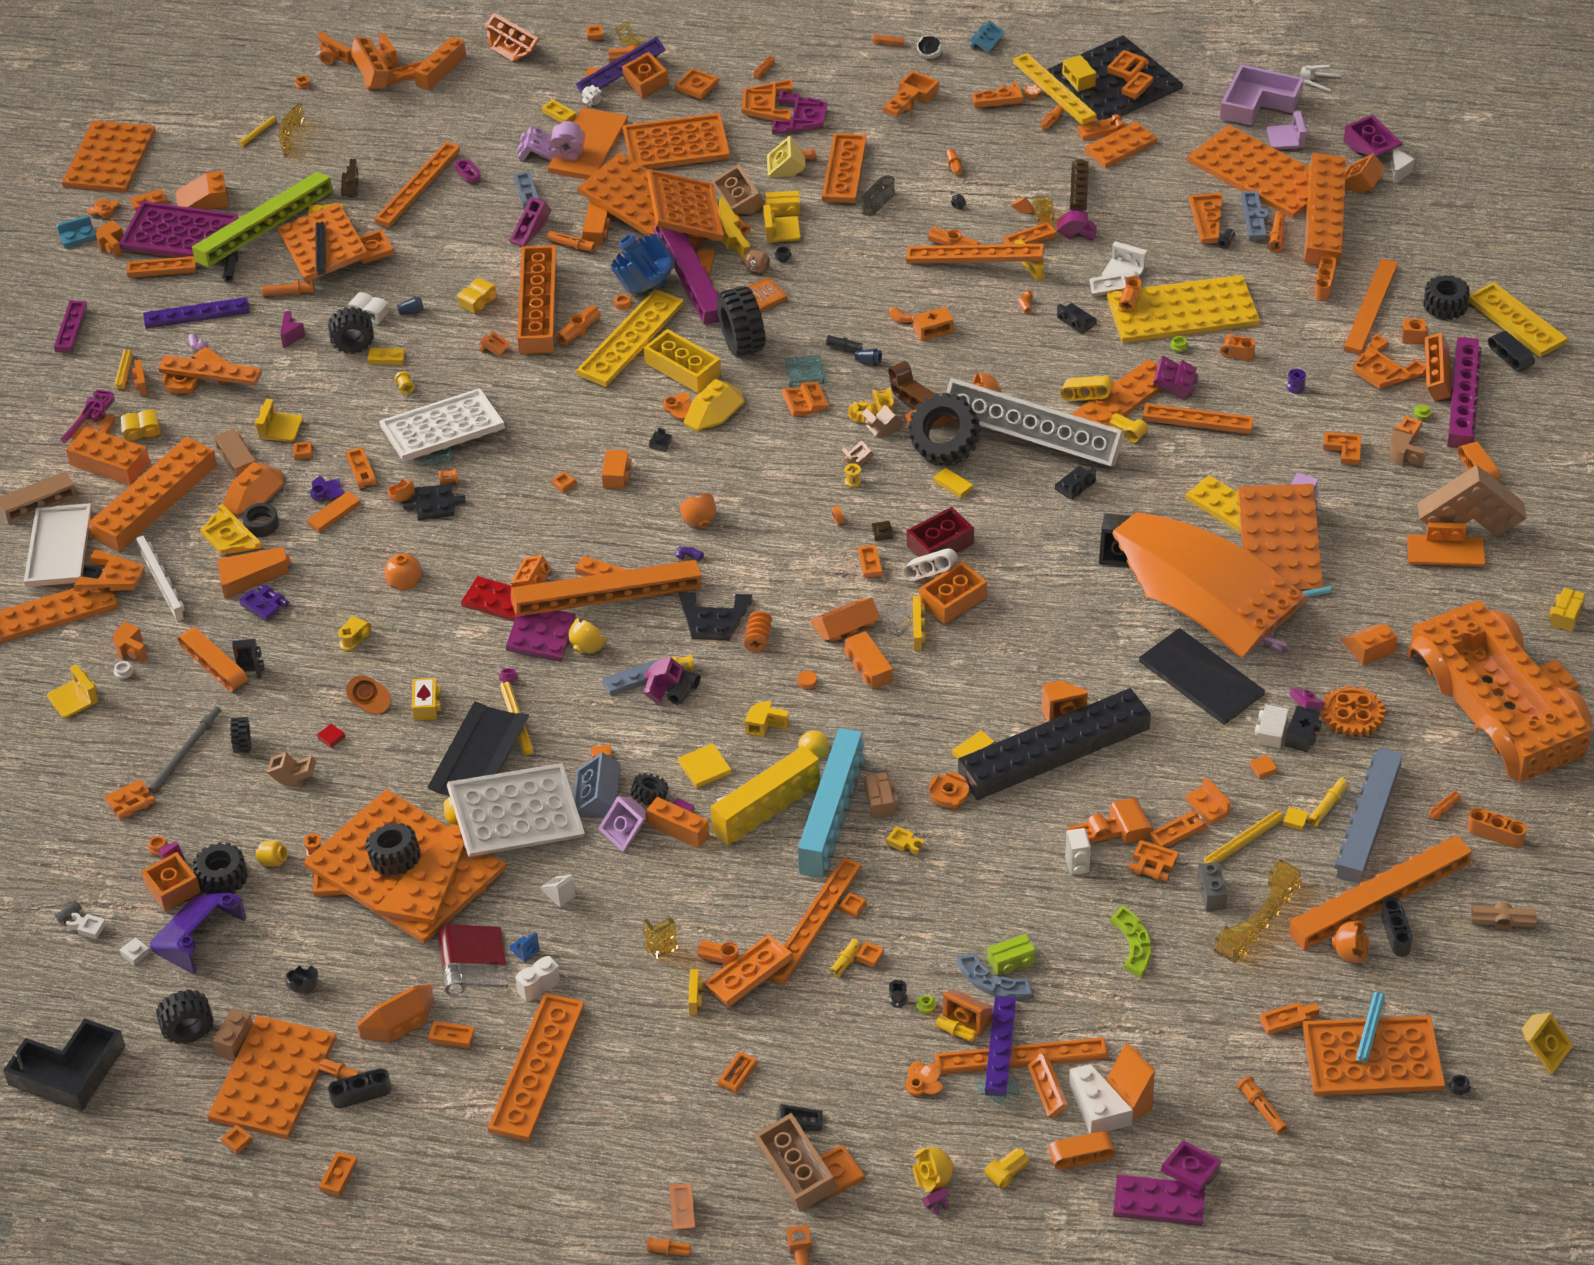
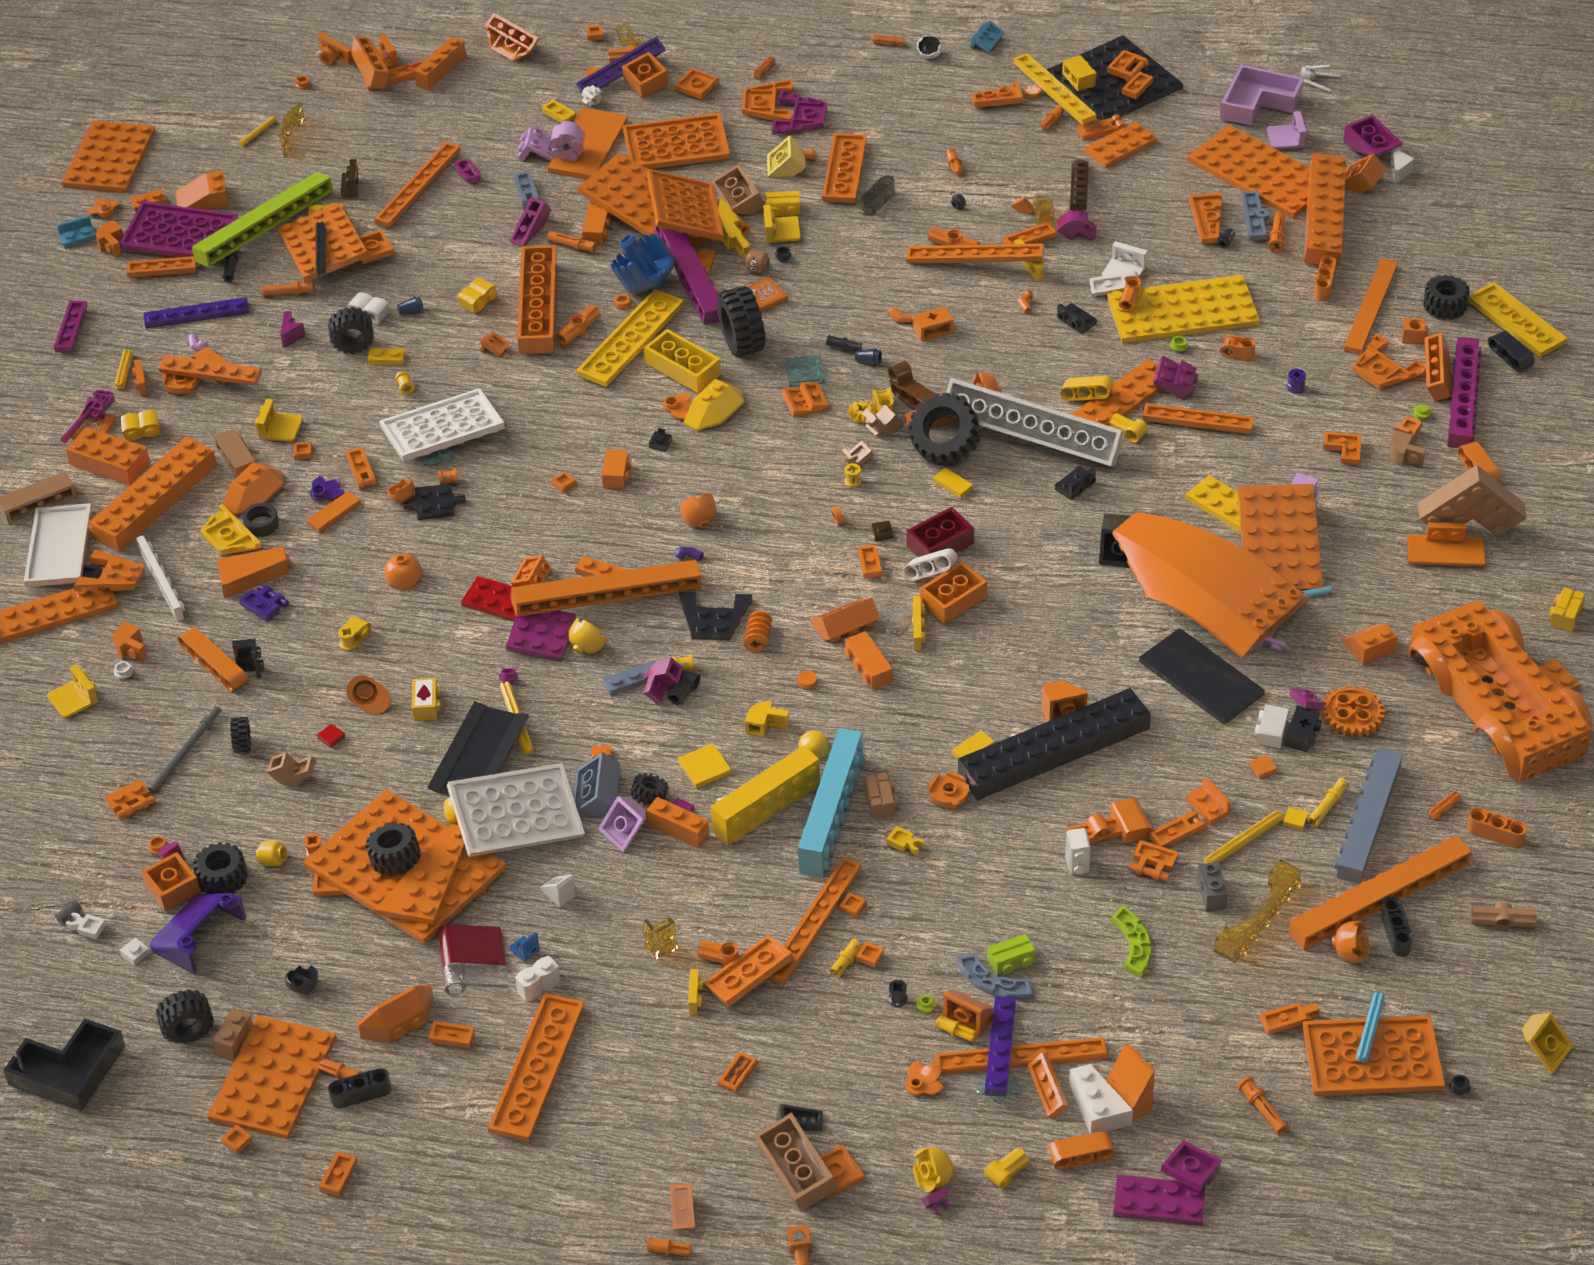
orange plate [883,70,939,118] -> none

